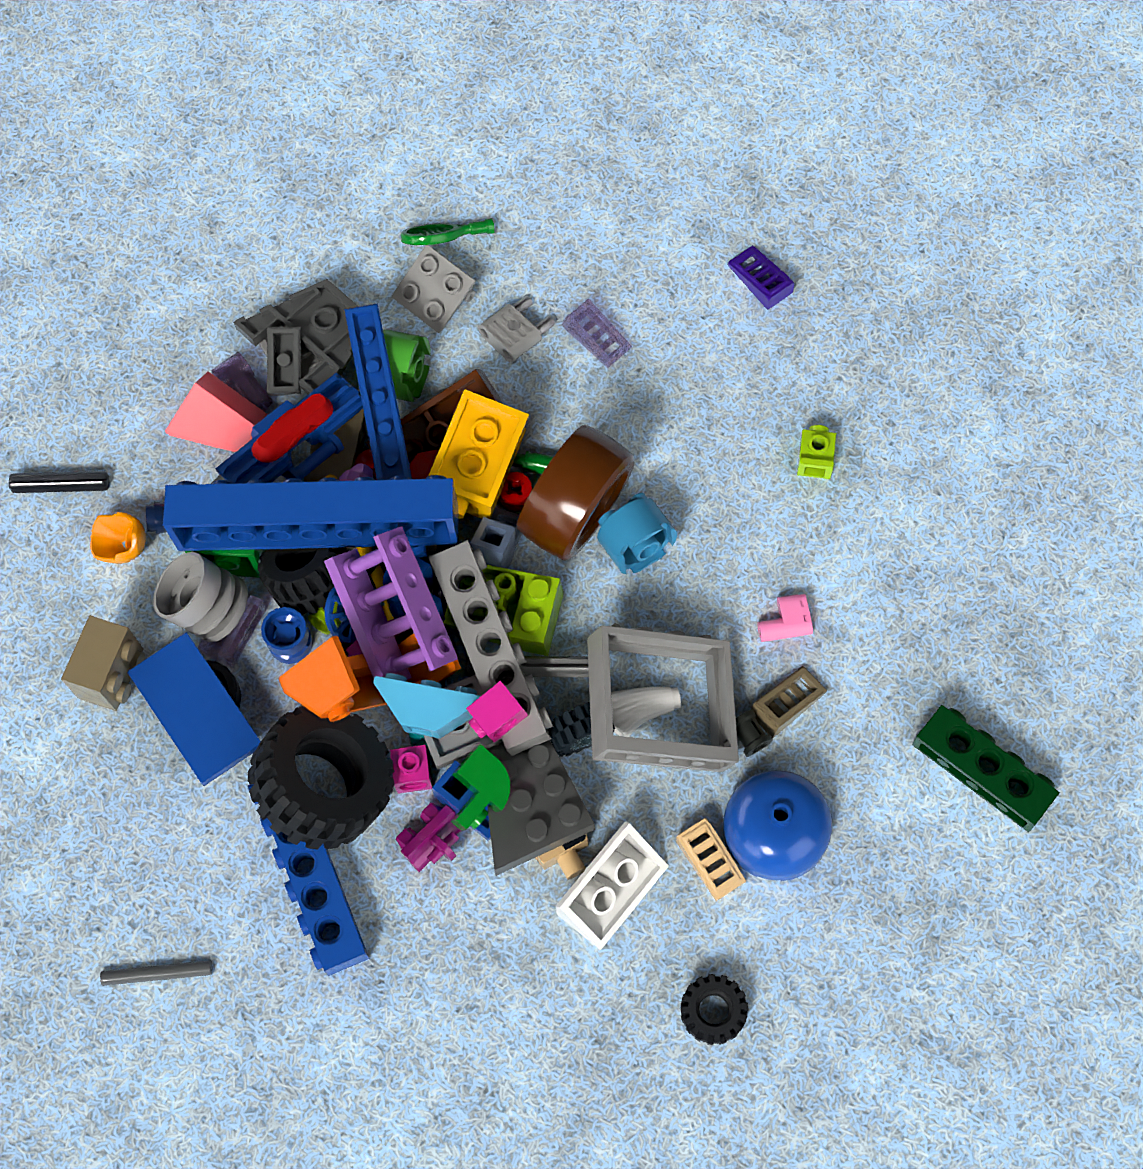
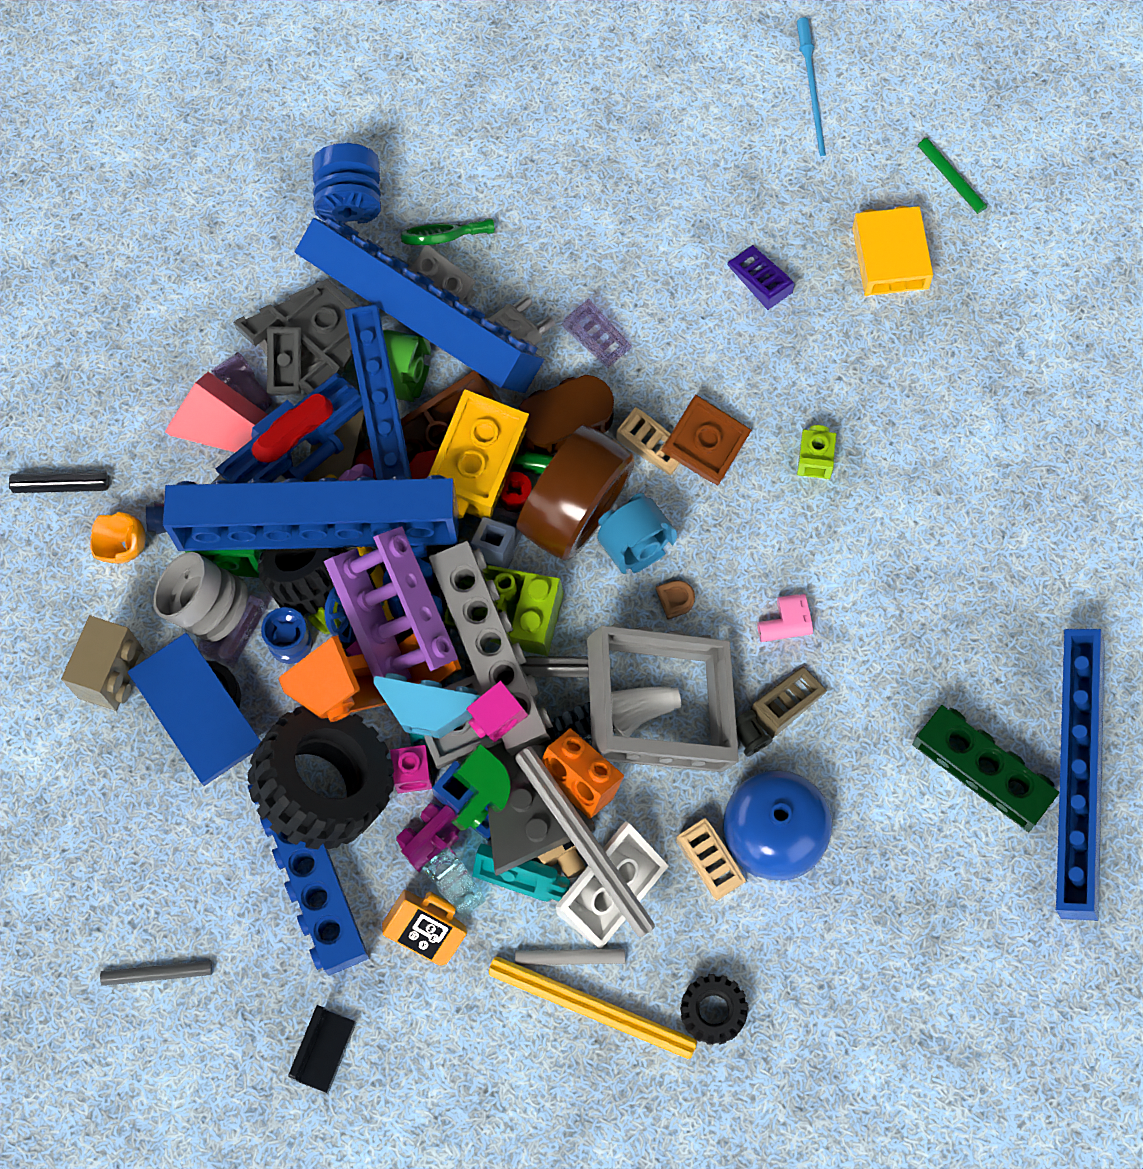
none -> black panel [288,1005,357,1094]
none -> blue brick [294,218,545,393]
none -> blue wheel [312,143,381,224]
none -> light orange piece [382,889,467,965]
none -> clear light blue leg [421,847,486,920]
none -> teal hinge [472,843,570,902]
none -> yellow axle [488,956,697,1059]
none -> light grey axle [515,746,655,937]
none -> light grey bar [515,949,625,965]
none -> reddish brown brick [518,375,614,455]
none -> orange brick [541,728,624,819]
none -> tan slope [616,407,680,476]
none -> medium nougat tile [656,580,695,620]
none -> dark orange tile [660,394,752,486]
none -> dark azure piece [797,17,826,156]
none -> yellow brick [852,206,933,296]
none -> green bar [918,138,987,214]
none -> blue brick [1056,629,1105,921]

